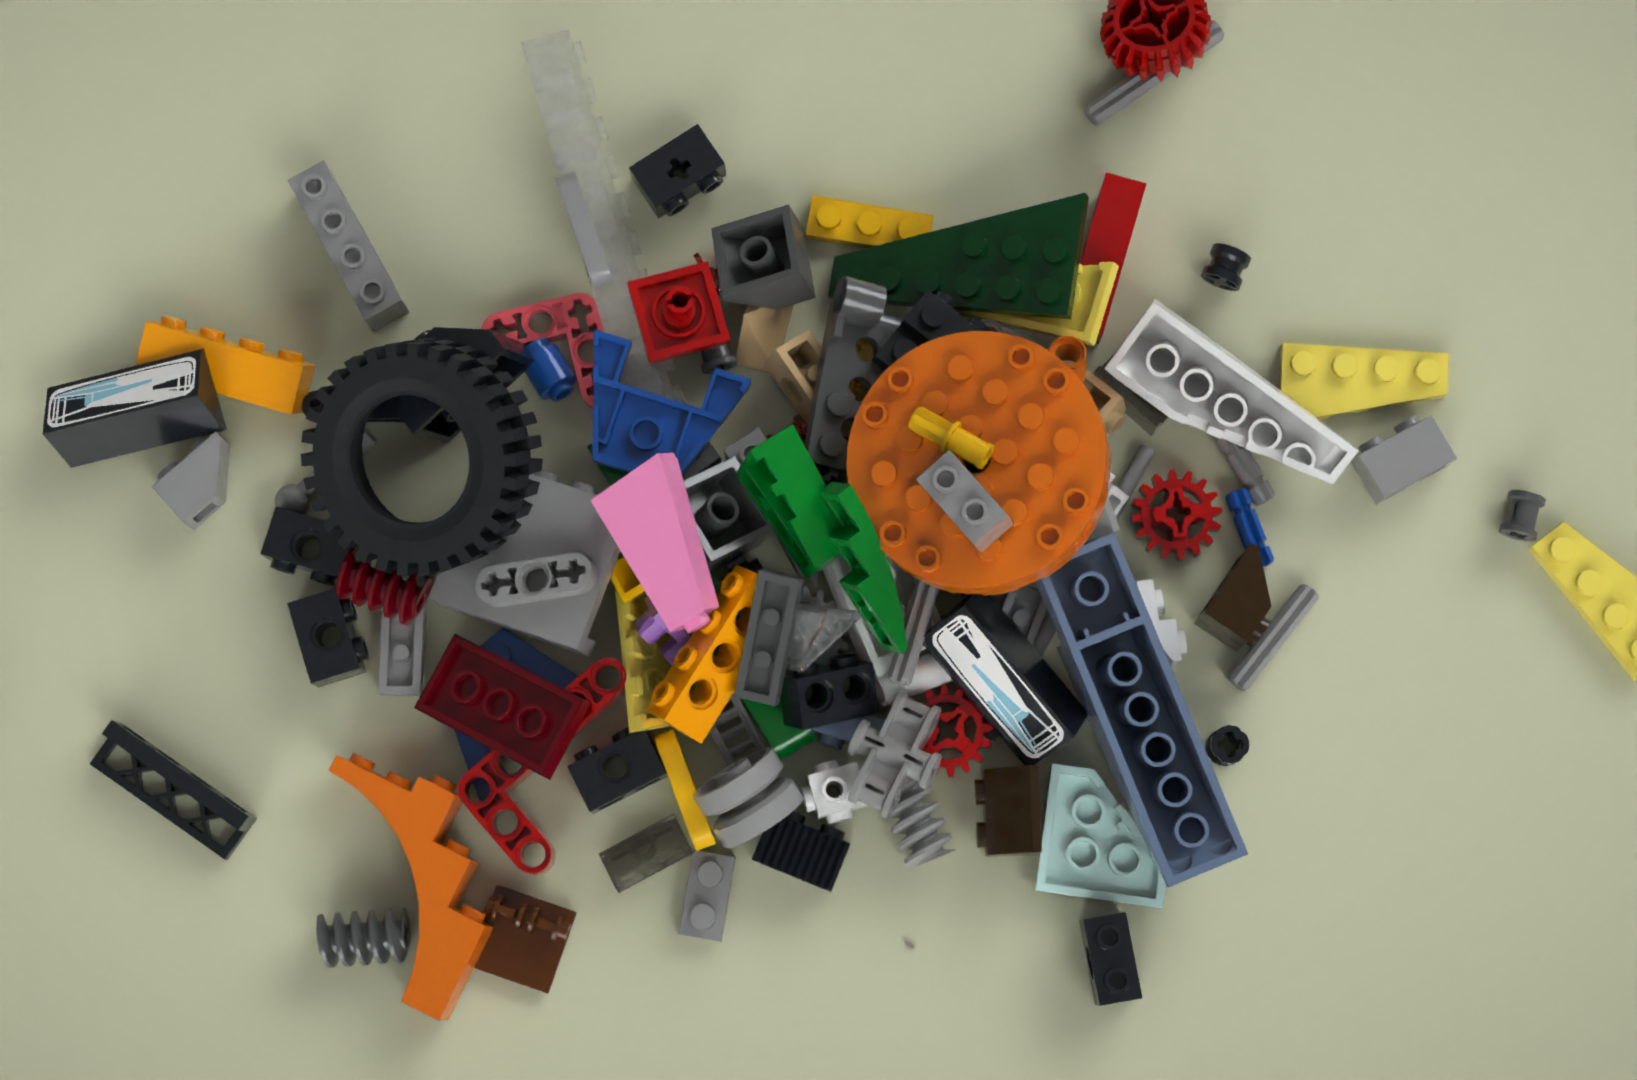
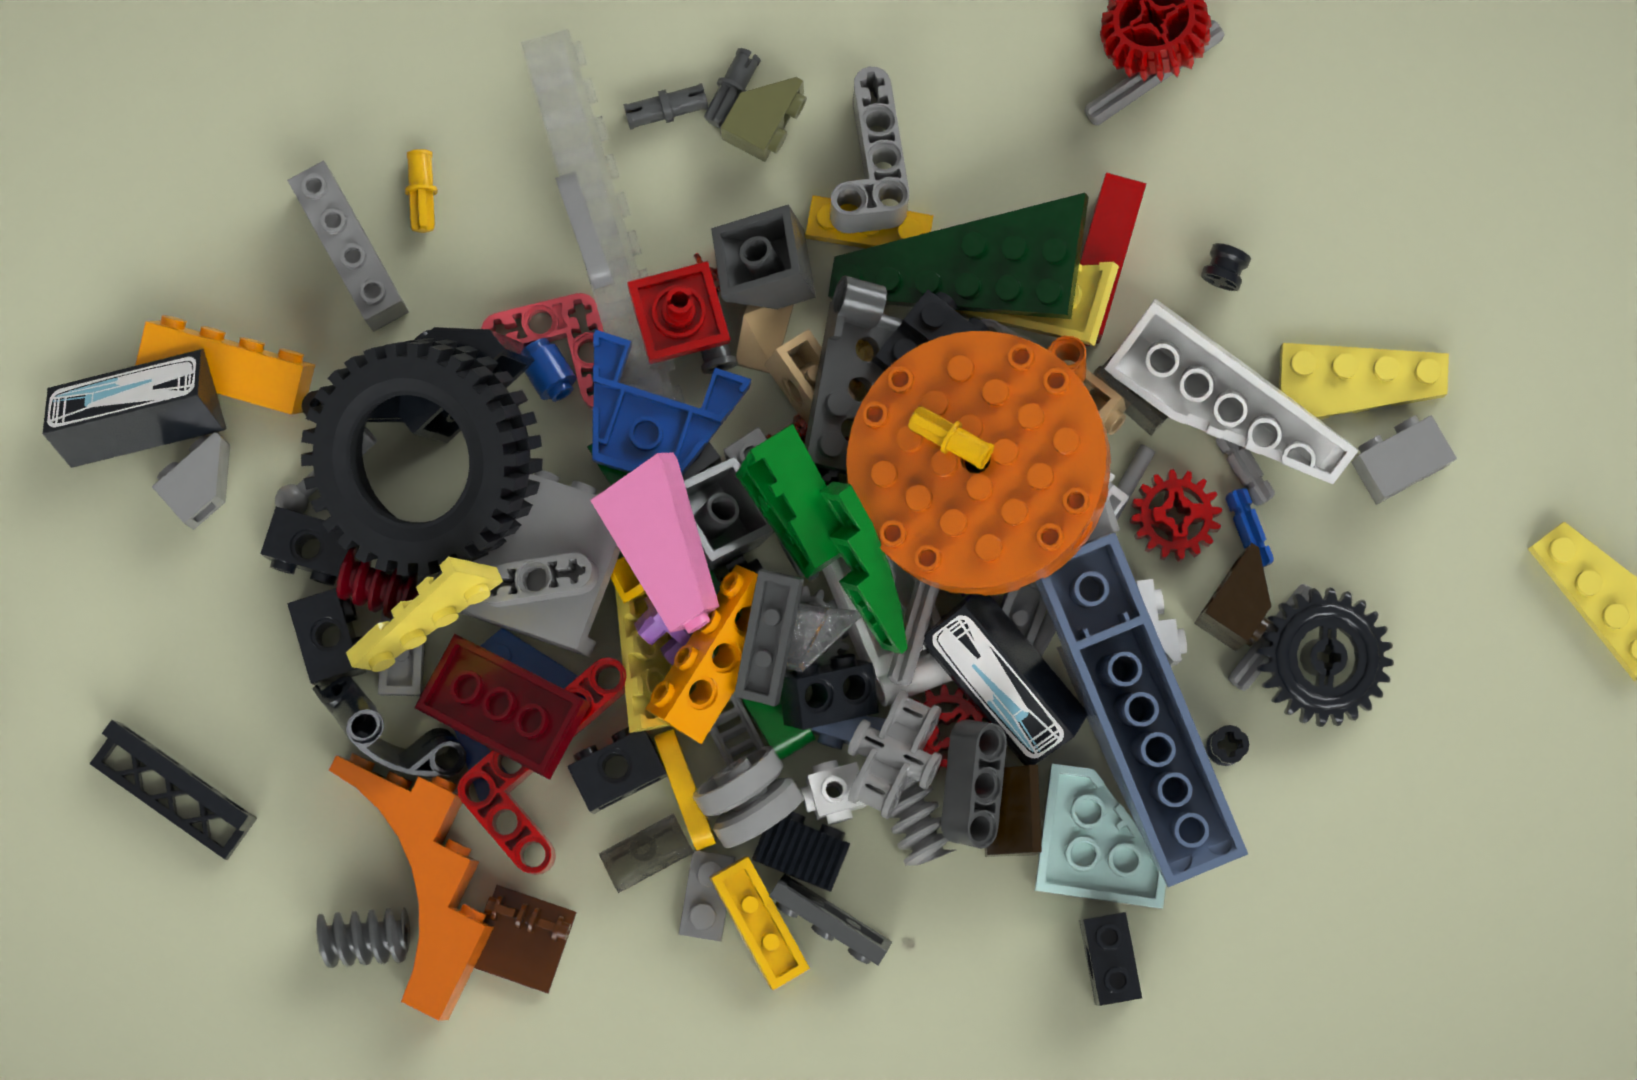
black brick [629,124,726,219] -> none
light grey brick [916,450,1014,553] -> none
dark grey bush [1498,490,1546,542] -> none
none -> black panel [312,676,466,777]
none -> light yellow wing [346,557,503,672]
none -> yellow axle [405,149,438,233]
none -> dark grey pin [623,83,708,130]
none -> dark grey axle [704,48,761,128]
none -> yellow plate [709,856,810,990]
none -> olive slope [721,77,807,162]
none -> dark grey plate [769,874,892,966]
none -> light grey beam [830,66,909,233]
none -> dark grey beam [941,719,1007,849]
none -> black gear [1256,588,1394,727]

